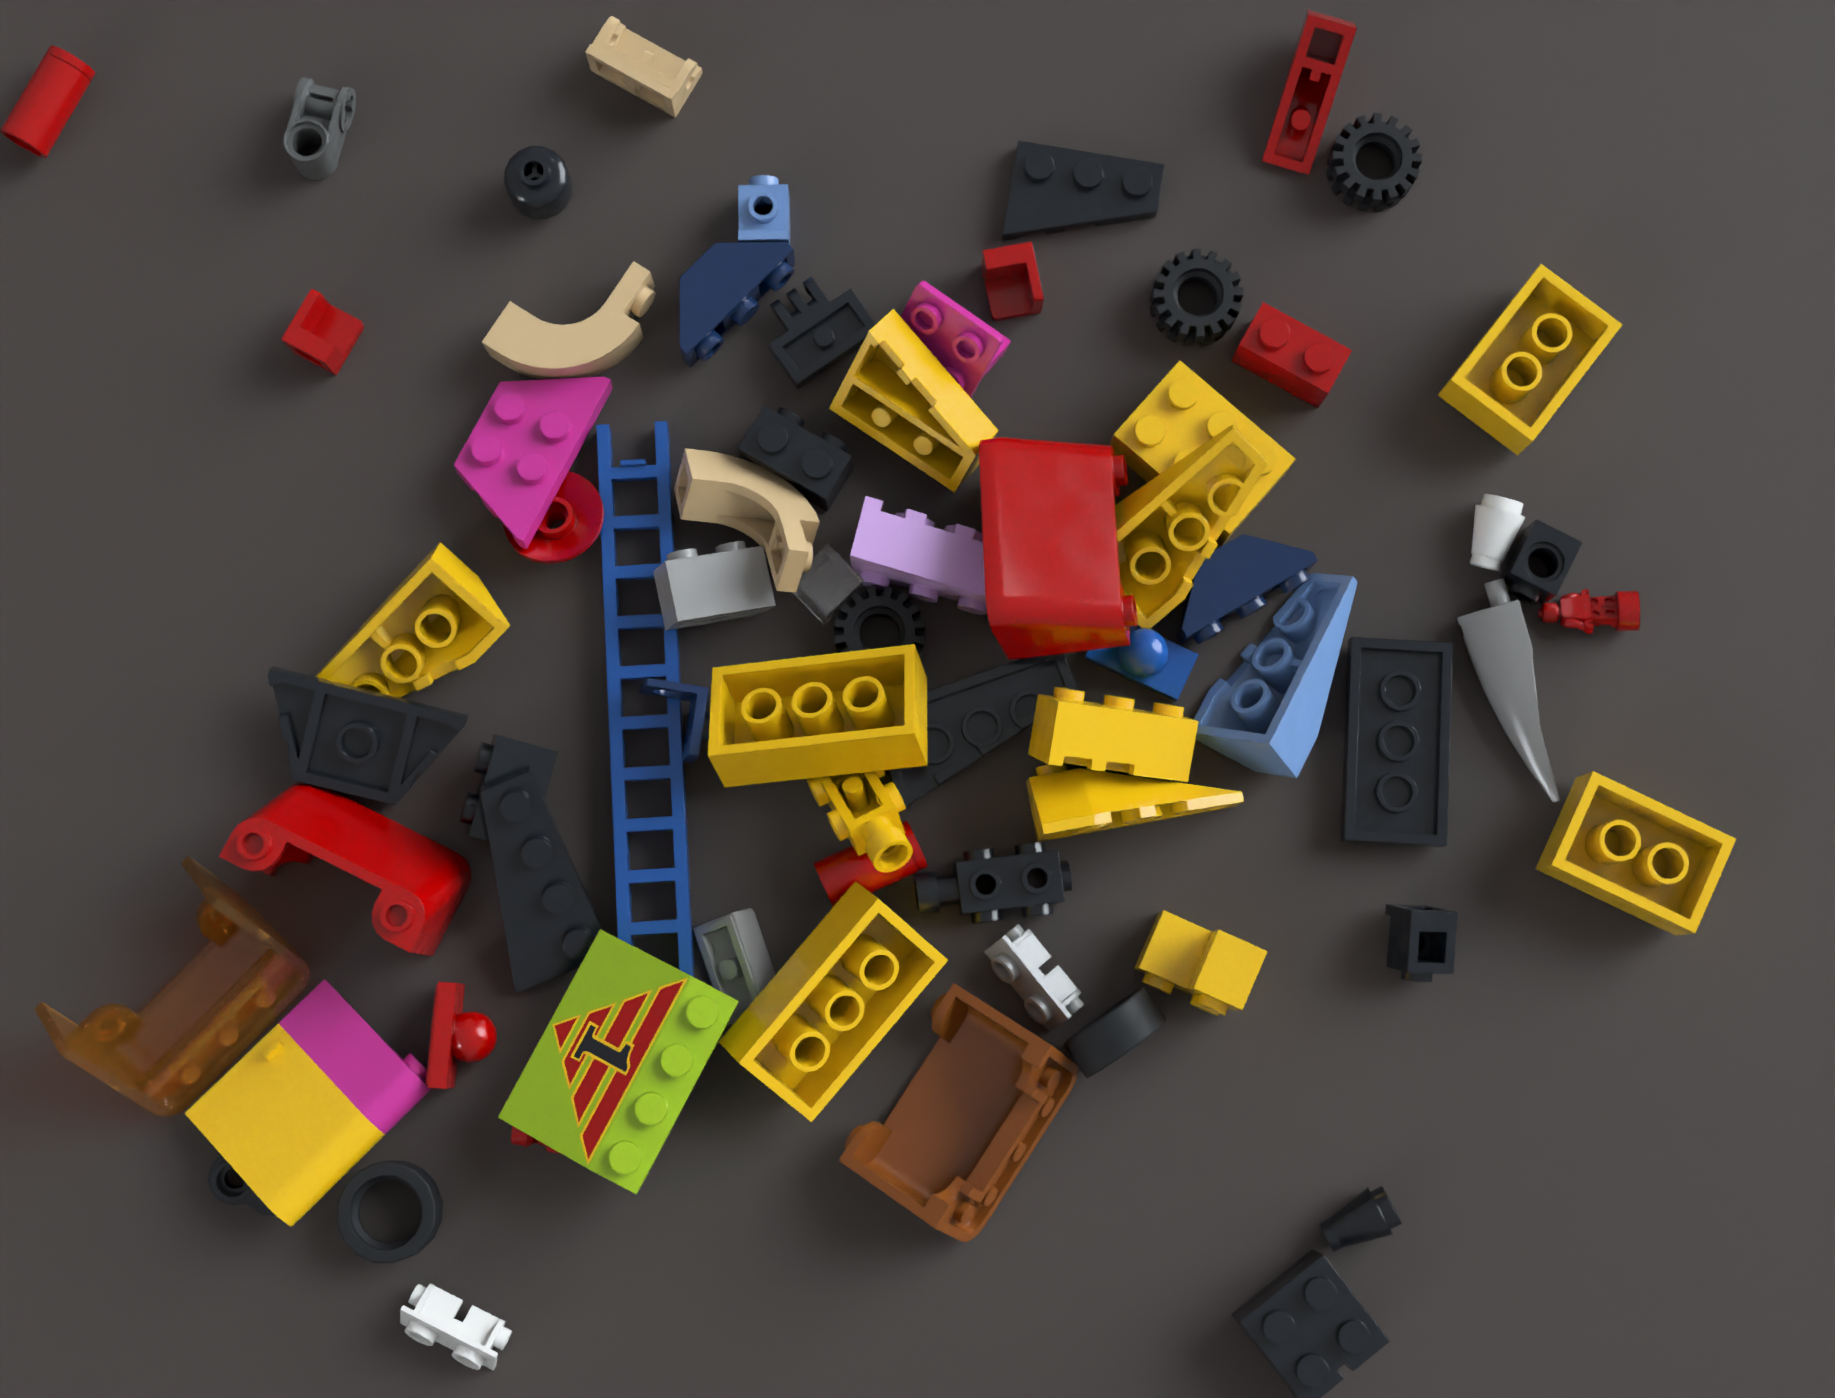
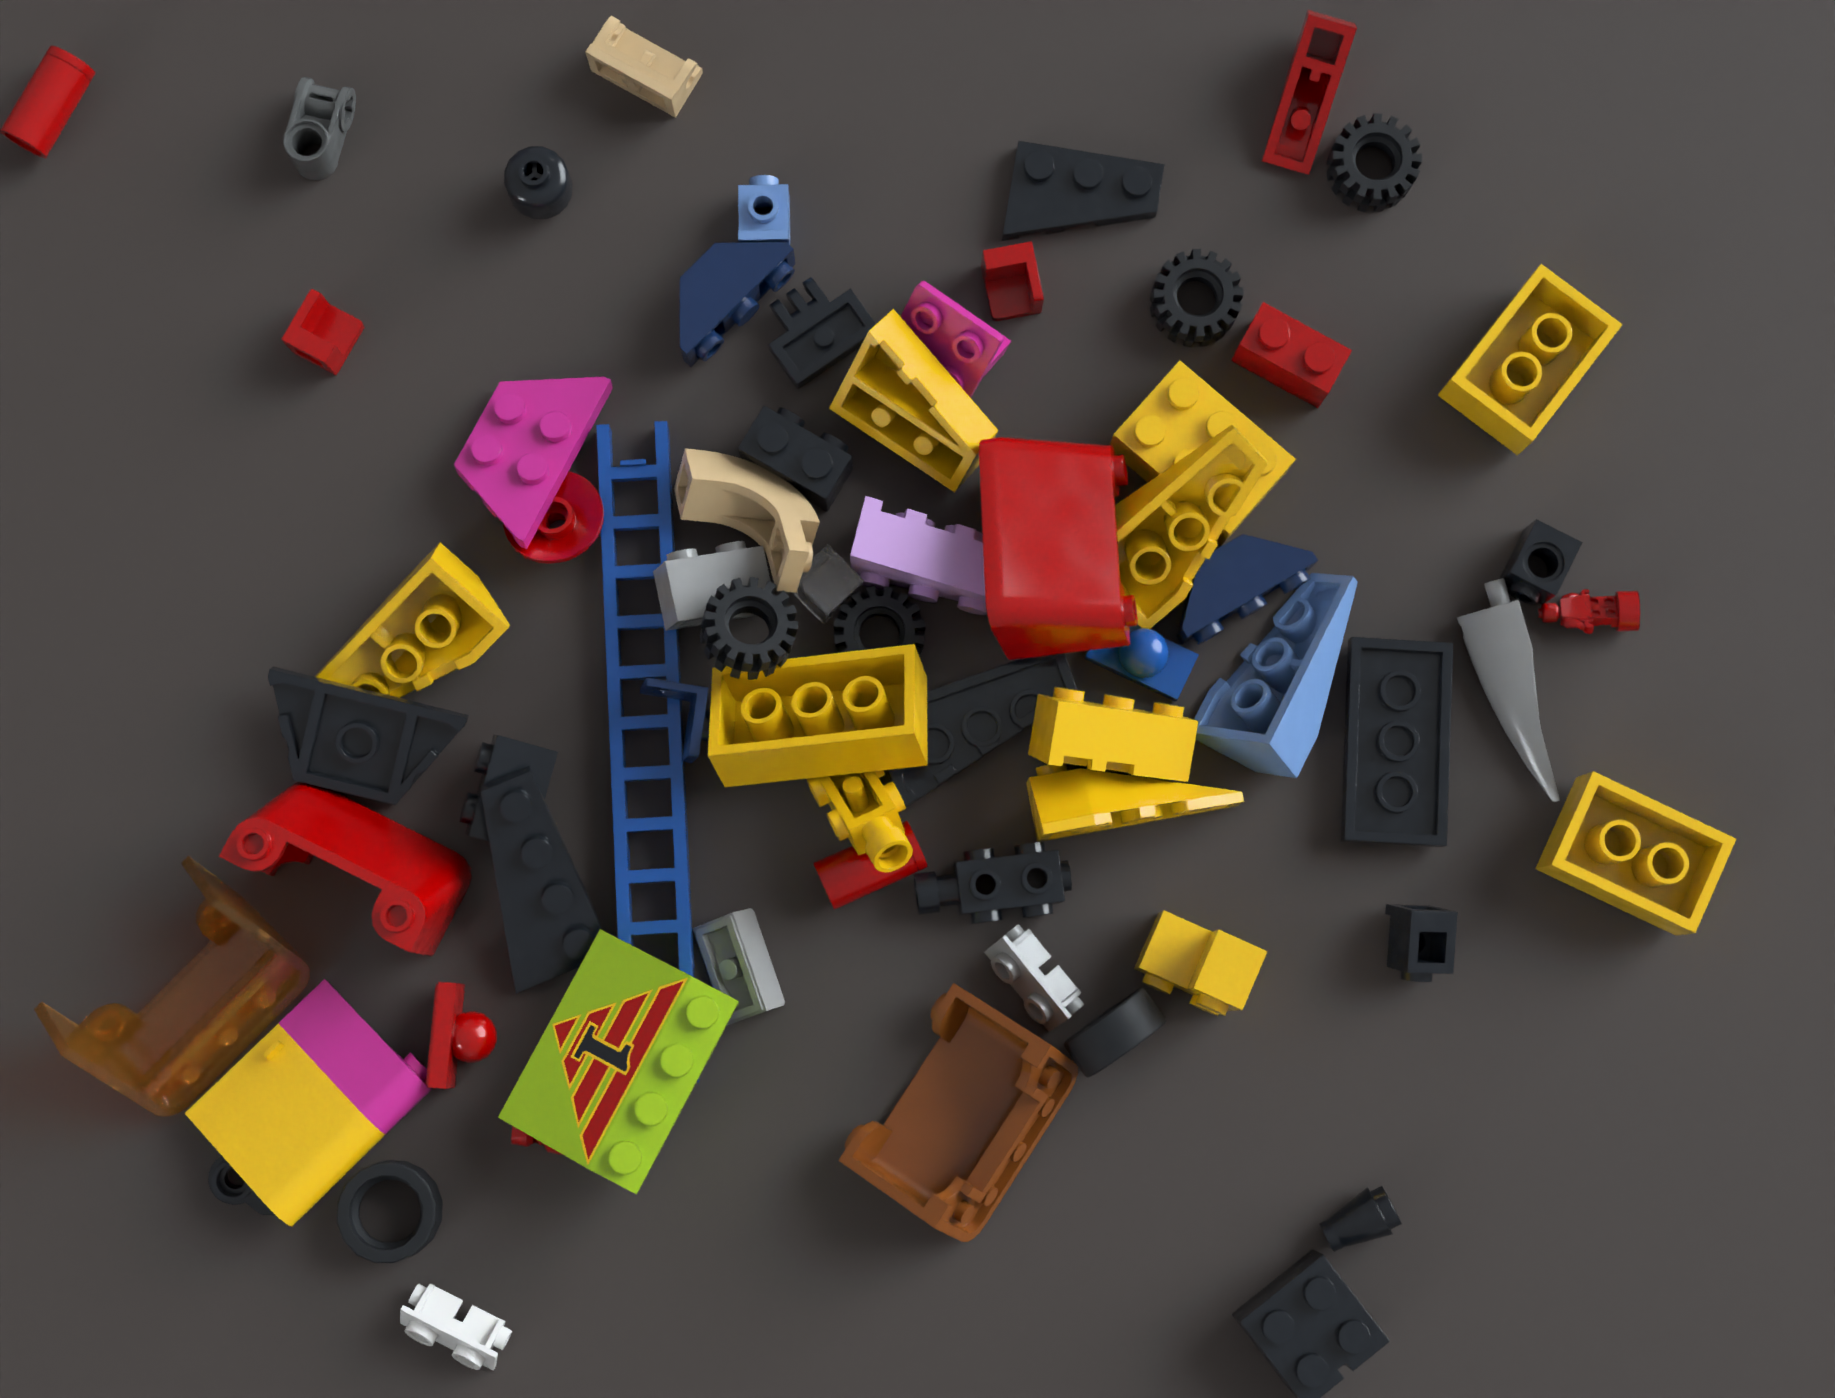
tan arch [482,261,656,380] -> none
yellow brick [719,881,948,1122] -> none
white cone [1470,494,1525,571] -> none
none -> black tyre [700,577,798,680]

